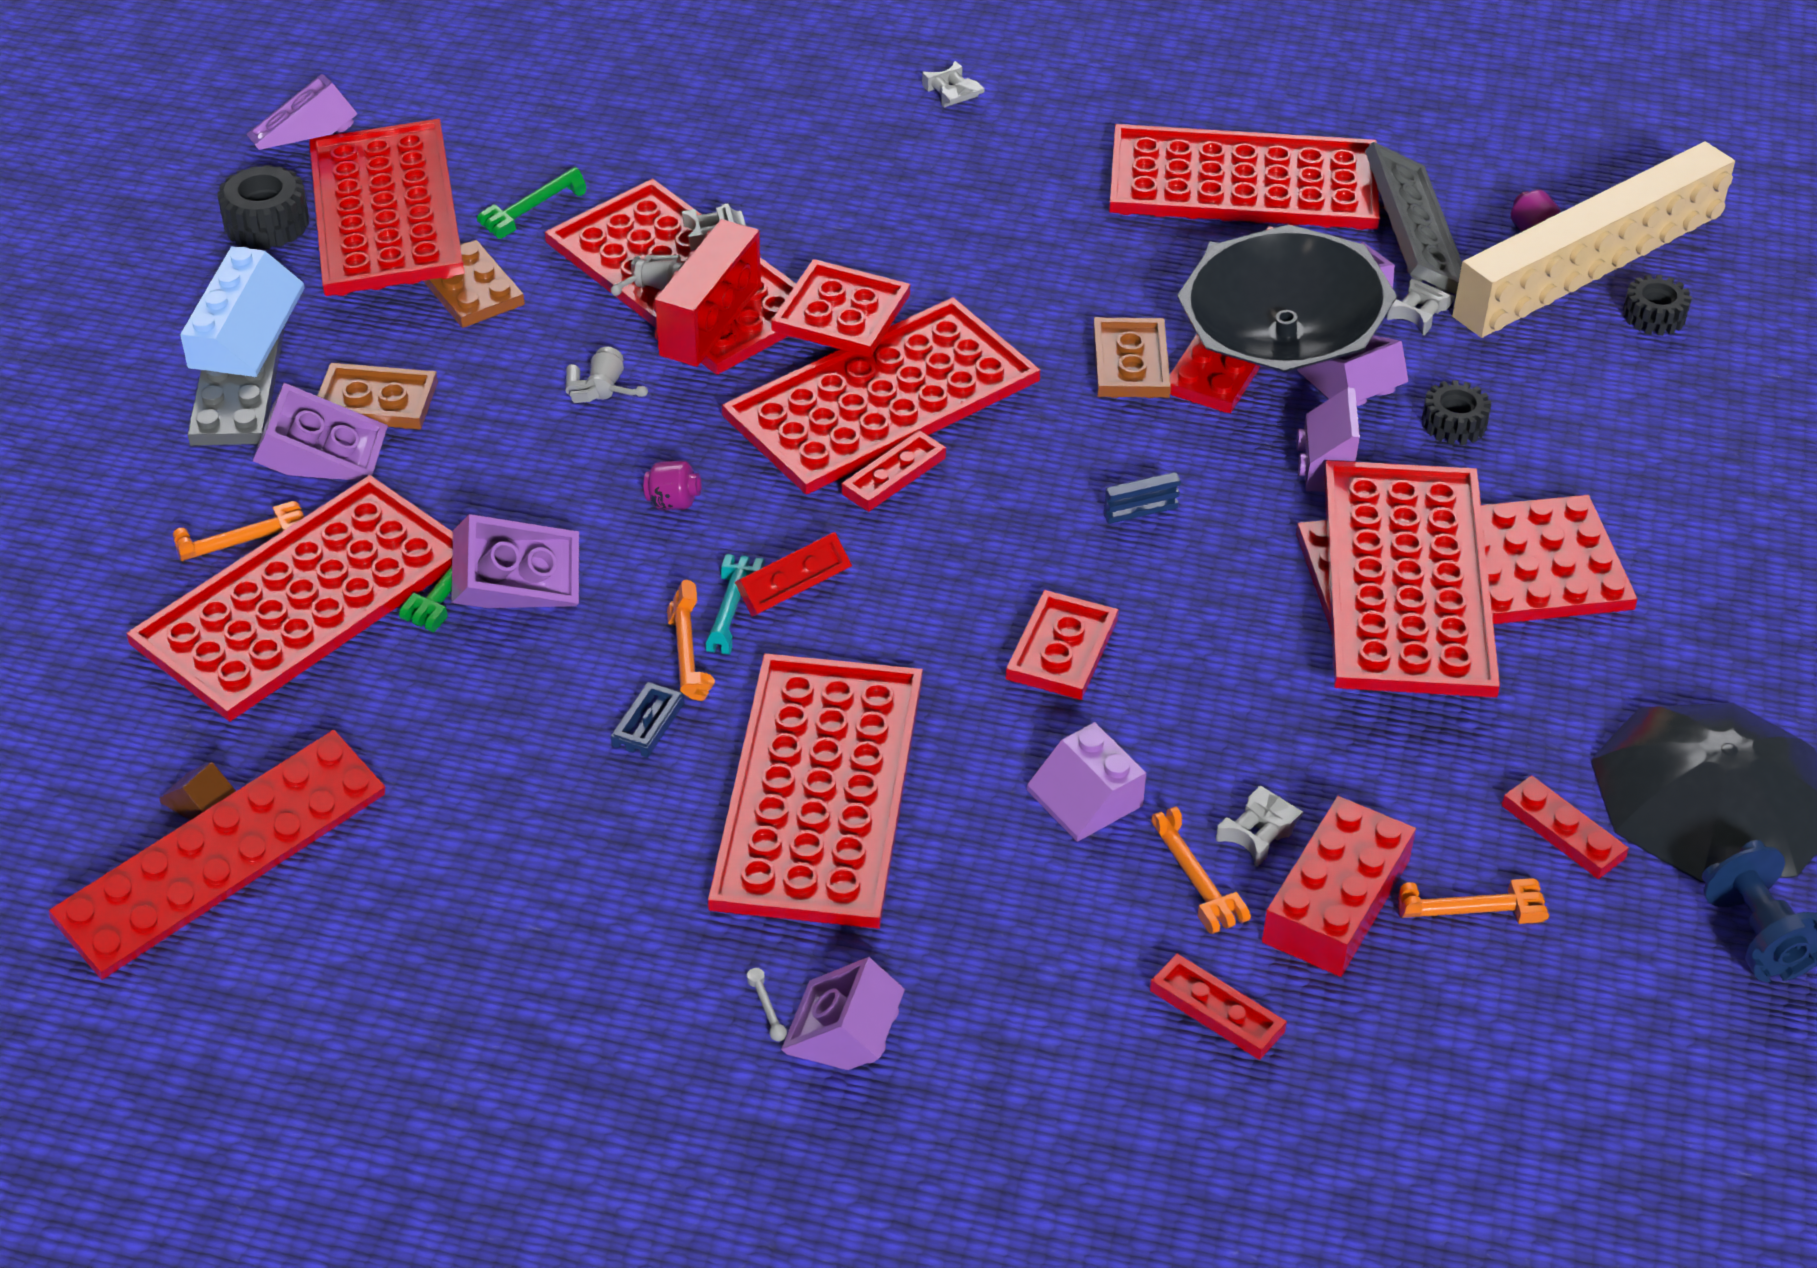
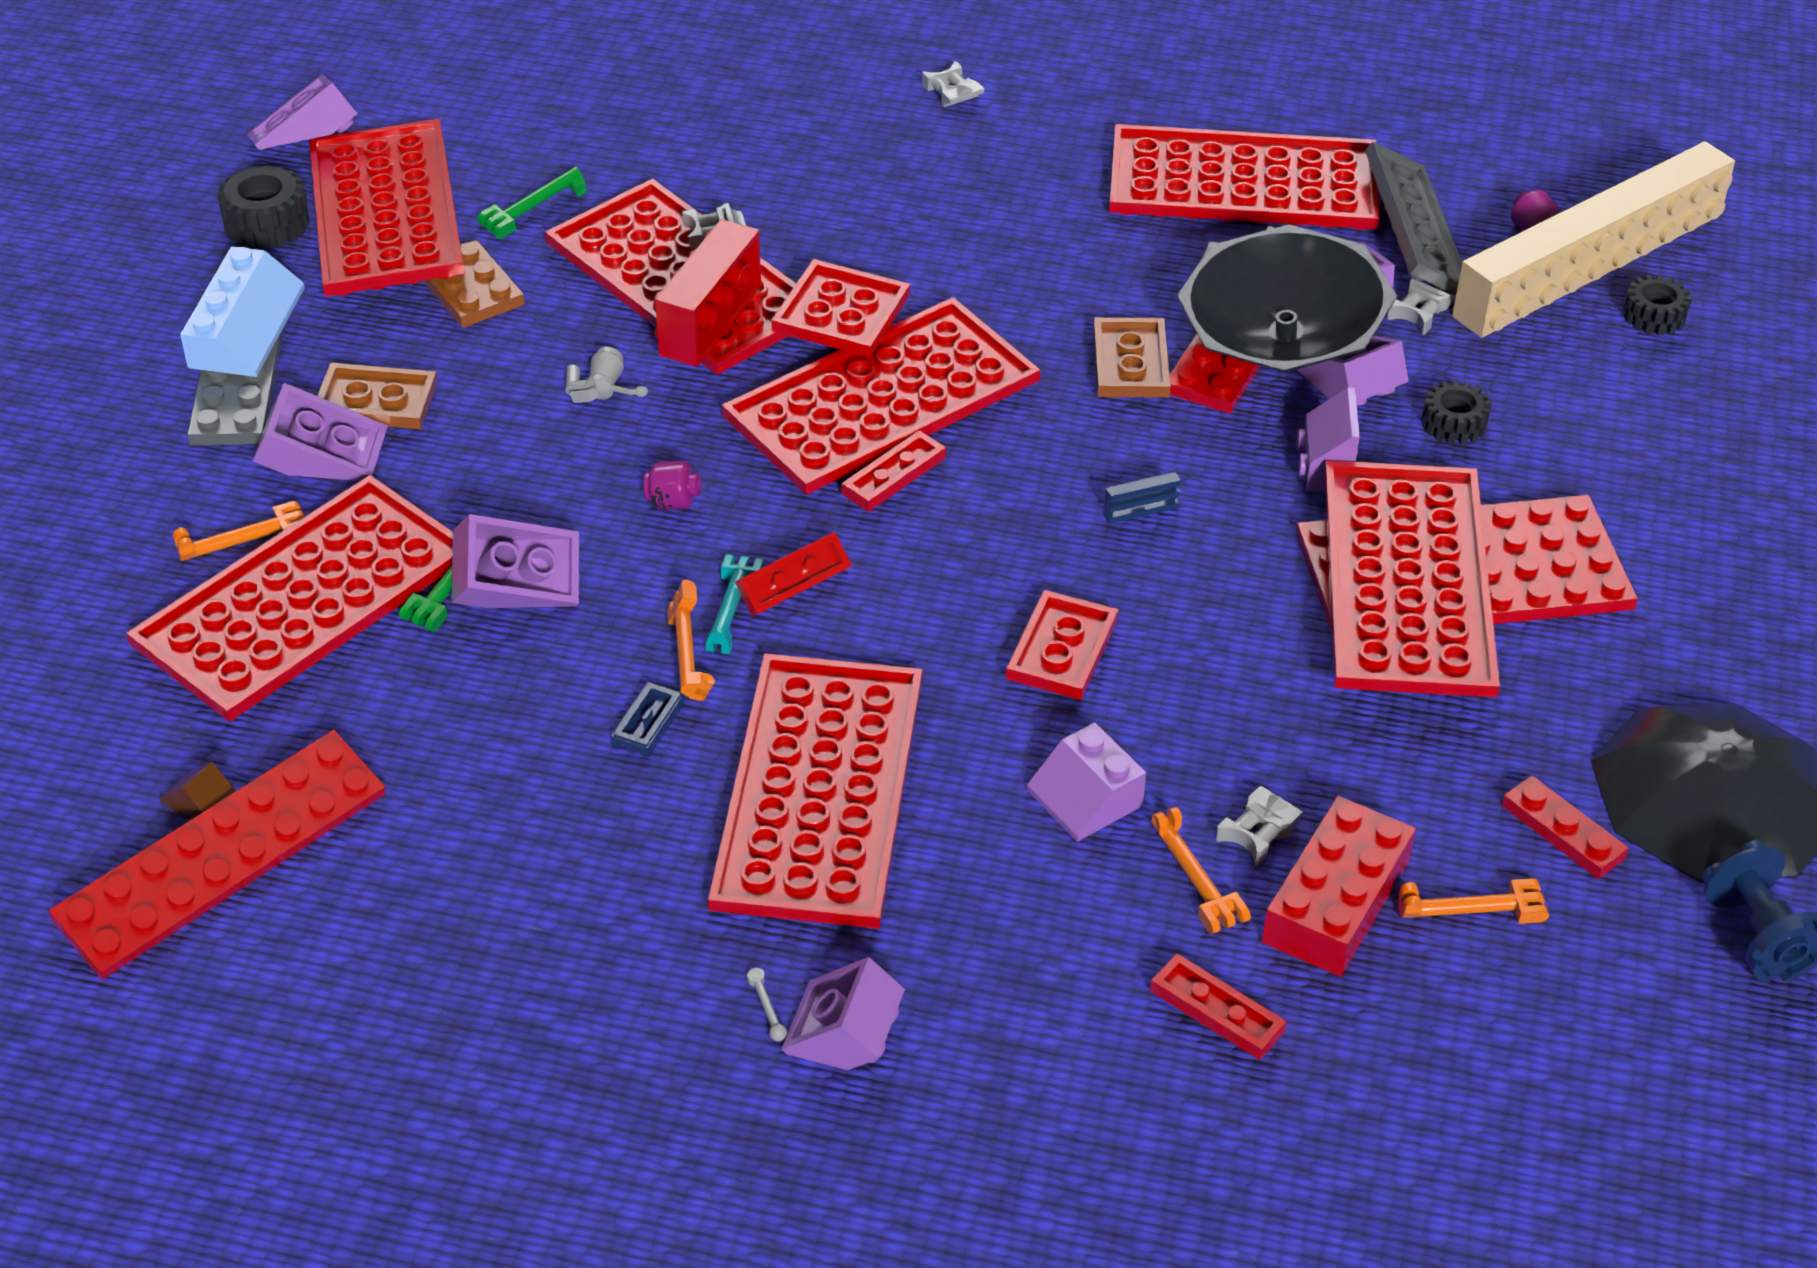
light grey piece [611,255,684,296] -> none

